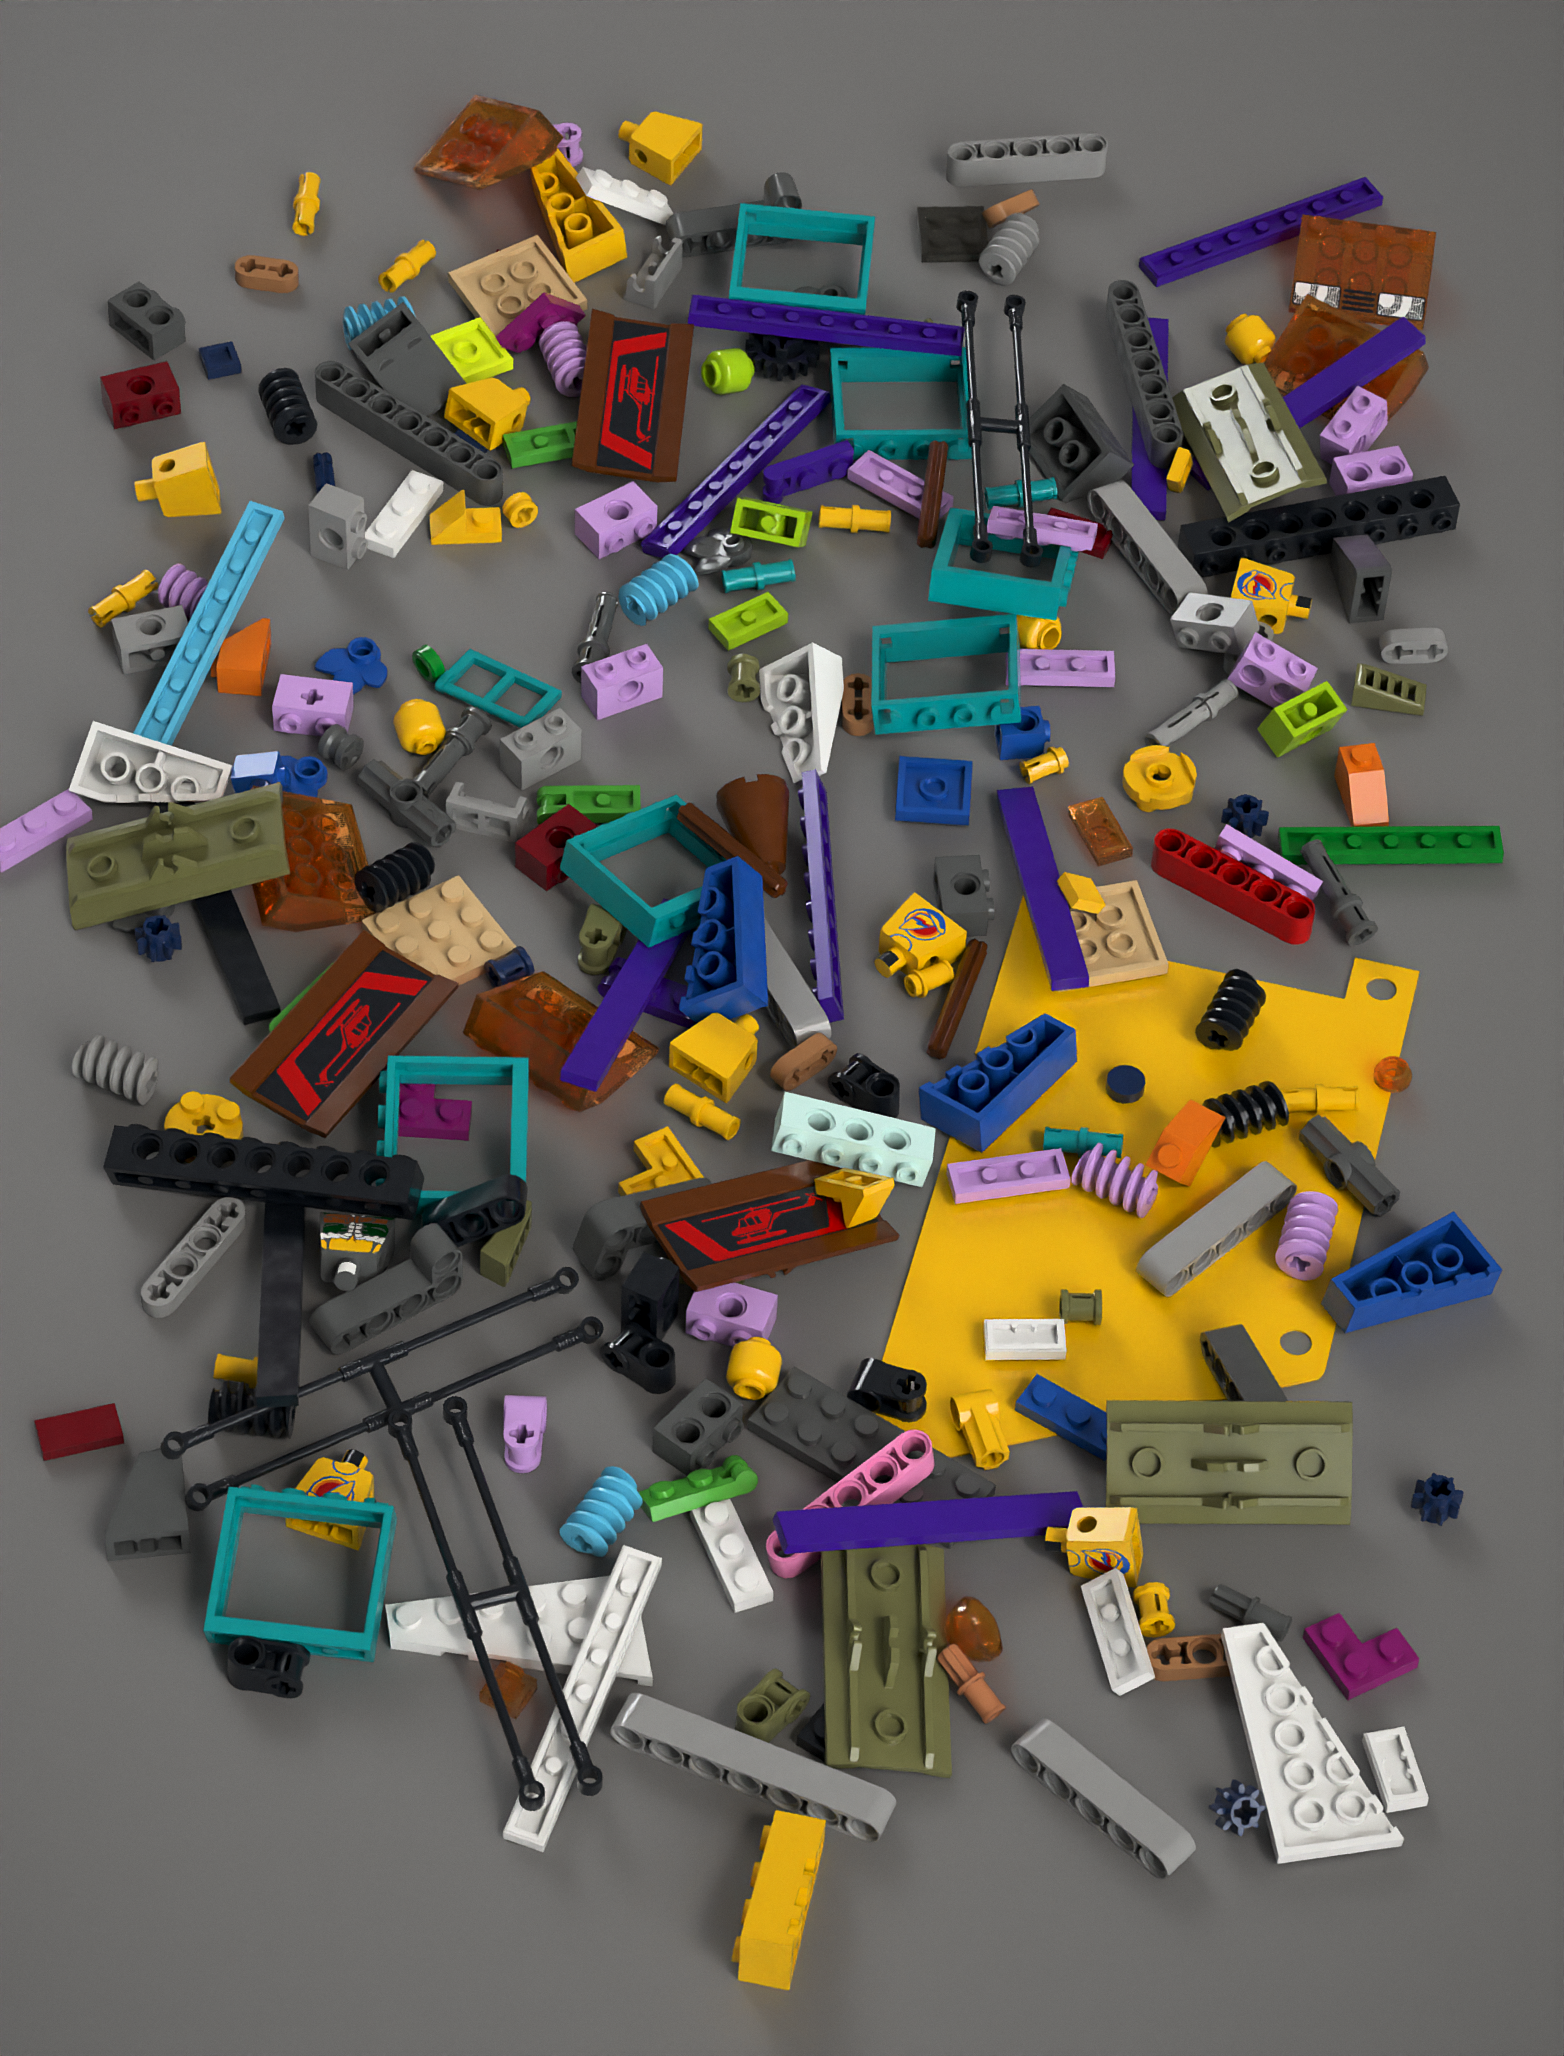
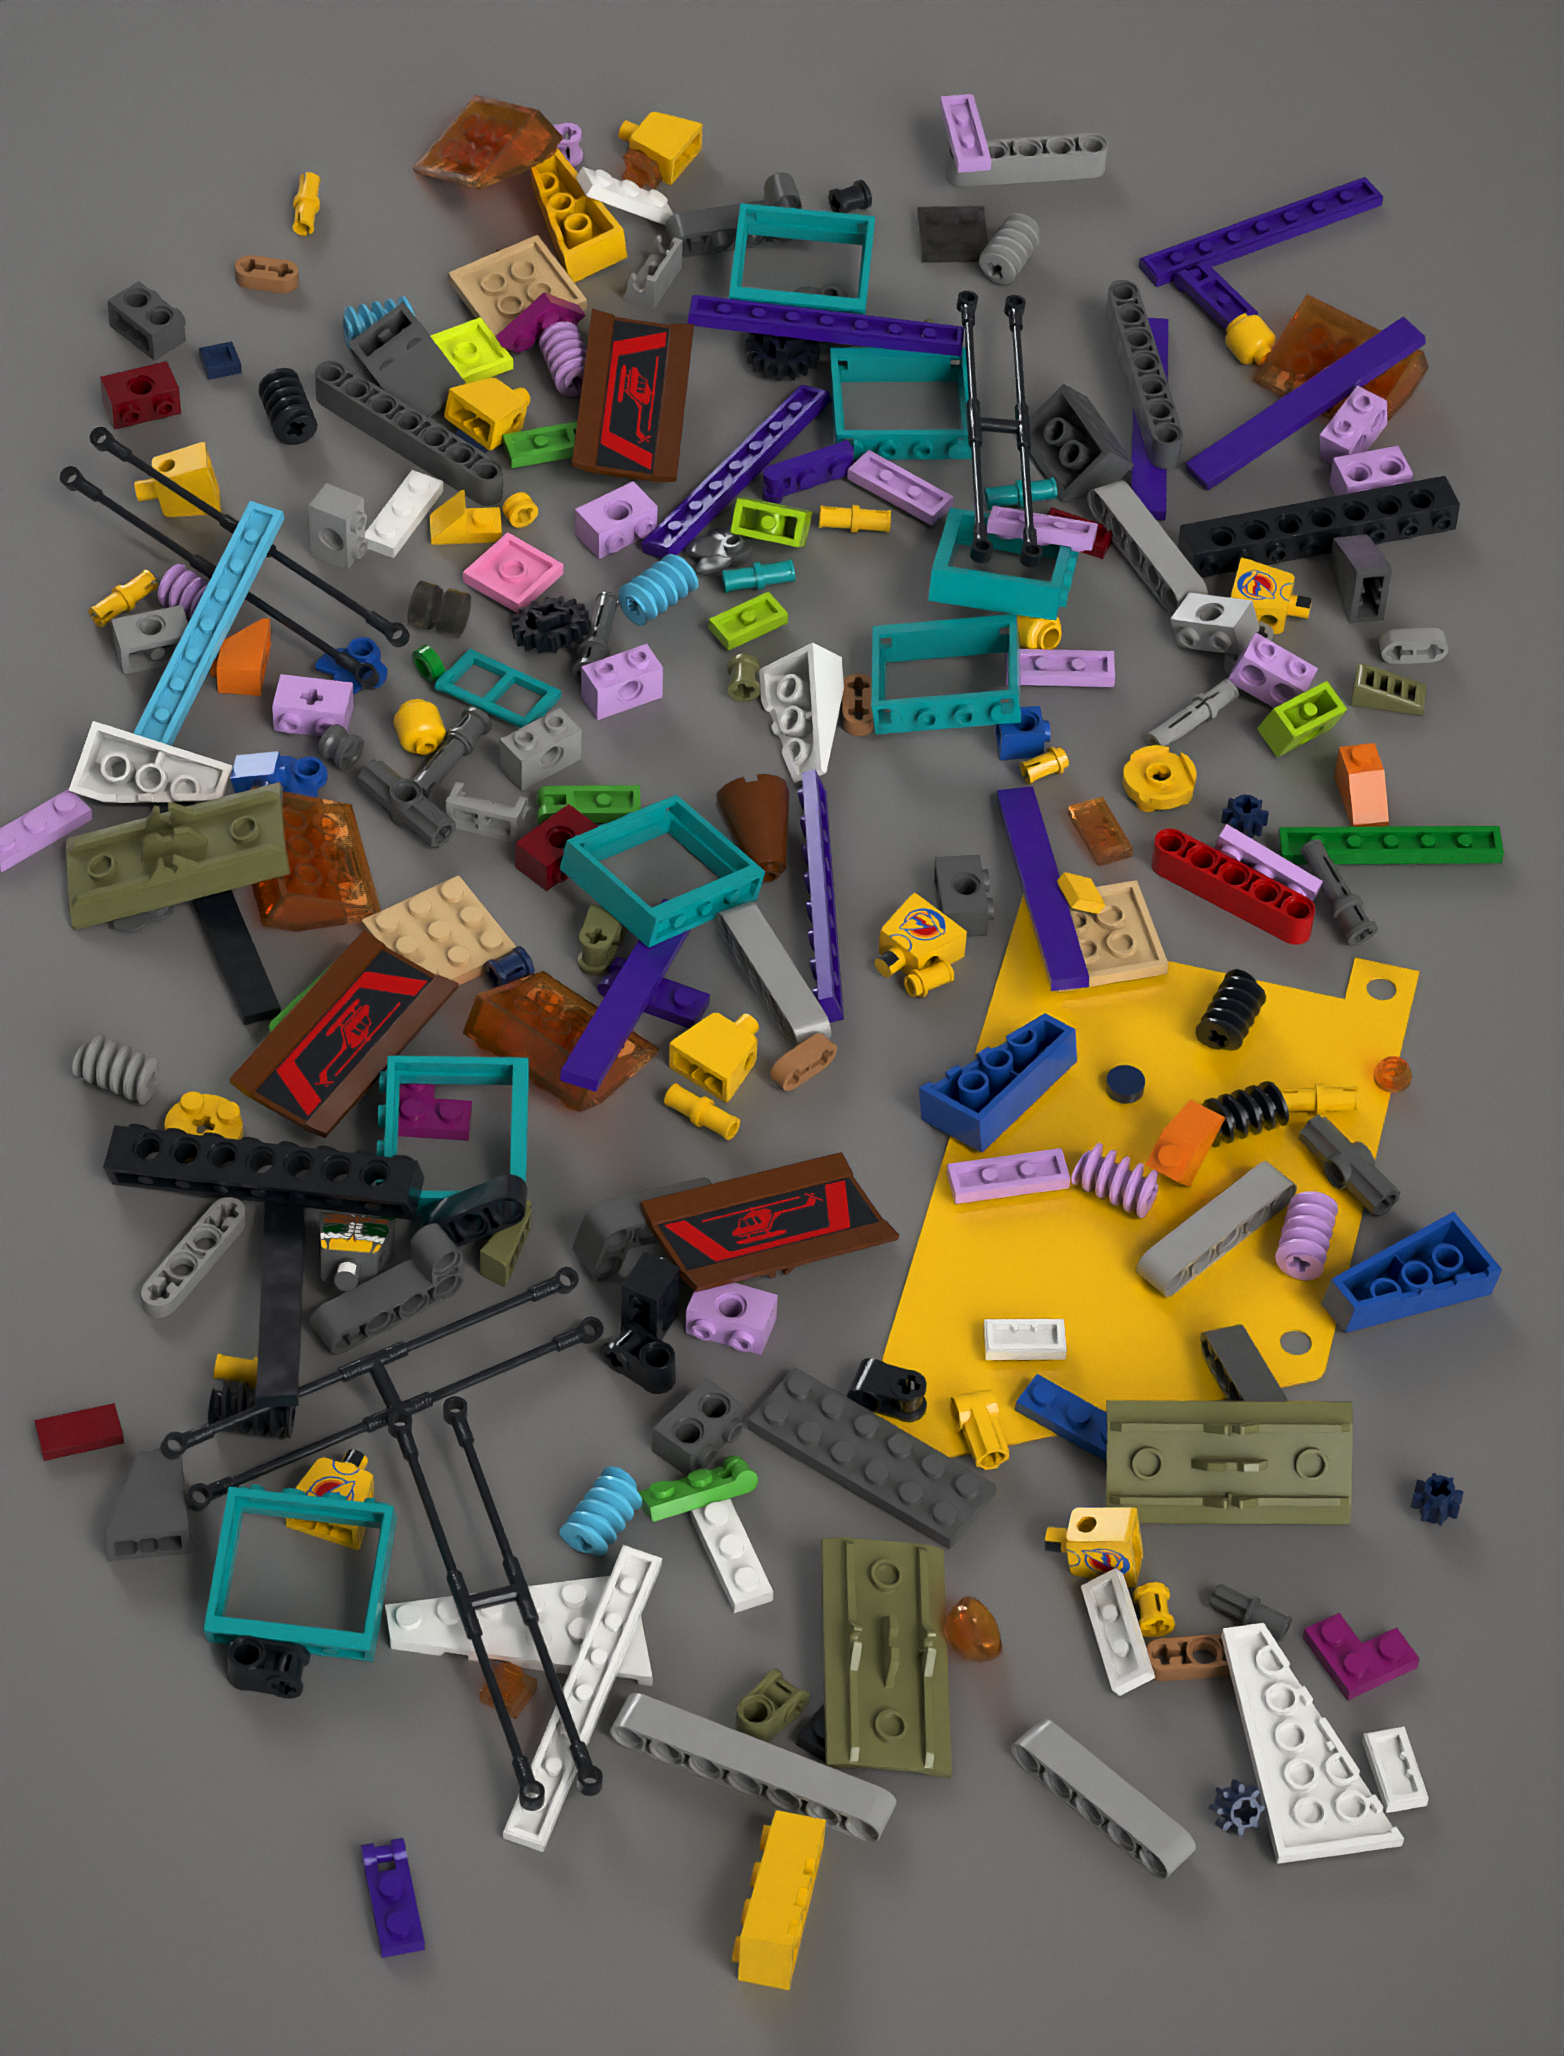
dark blue gear [135,915,182,962] -> none
dark blue axle [313,452,335,494] -> none
black piece [354,842,435,913] -> none
yellow pin [378,240,436,293] -> none
lavender piece [503,1395,547,1473] -> none
yellow plate [618,1126,704,1196] -> none
reddish brown axle [677,802,788,898] -> none
blue wedge [679,856,768,1023] -> none
lime head [701,348,754,395] -> none
yellow head [726,1337,782,1400] -> none
bright pink beam [766,1429,935,1578] -> none
light aqua brick [771,1092,936,1187] -> none
dark purple tile [772,1491,1084,1554] -> none
yellow slope [814,1168,895,1228] -> none
black piece [827,1053,900,1118] -> none
blue plate [895,756,973,826] -> none
reddish brown axle [917,440,948,549] -> none
reddish brown axle [927,939,988,1060] -> none
nougat axle [937,1644,1006,1724] -> none
medium nougat beam [982,189,1040,228] -> none
teal pin [1043,1127,1123,1159] -> none
olive bush [1059,1289,1102,1325] -> none
yellow tile [1166,447,1193,493] -> none
olive hinge [1172,363,1327,522] -> none
clear orange slope [1289,214,1436,330] -> none
none -> black bar [60,427,410,688]
none -> dark purple plate [360,1838,425,1958]
none -> clear smoke wheel [407,580,471,638]
none -> bright pink plate [463,532,563,614]
none -> black gear [511,596,591,654]
none -> clear orange tile [622,147,663,189]
none -> black bush [828,179,872,214]
none -> lavender plate [940,94,991,173]
none -> dark purple plate [1173,261,1258,330]

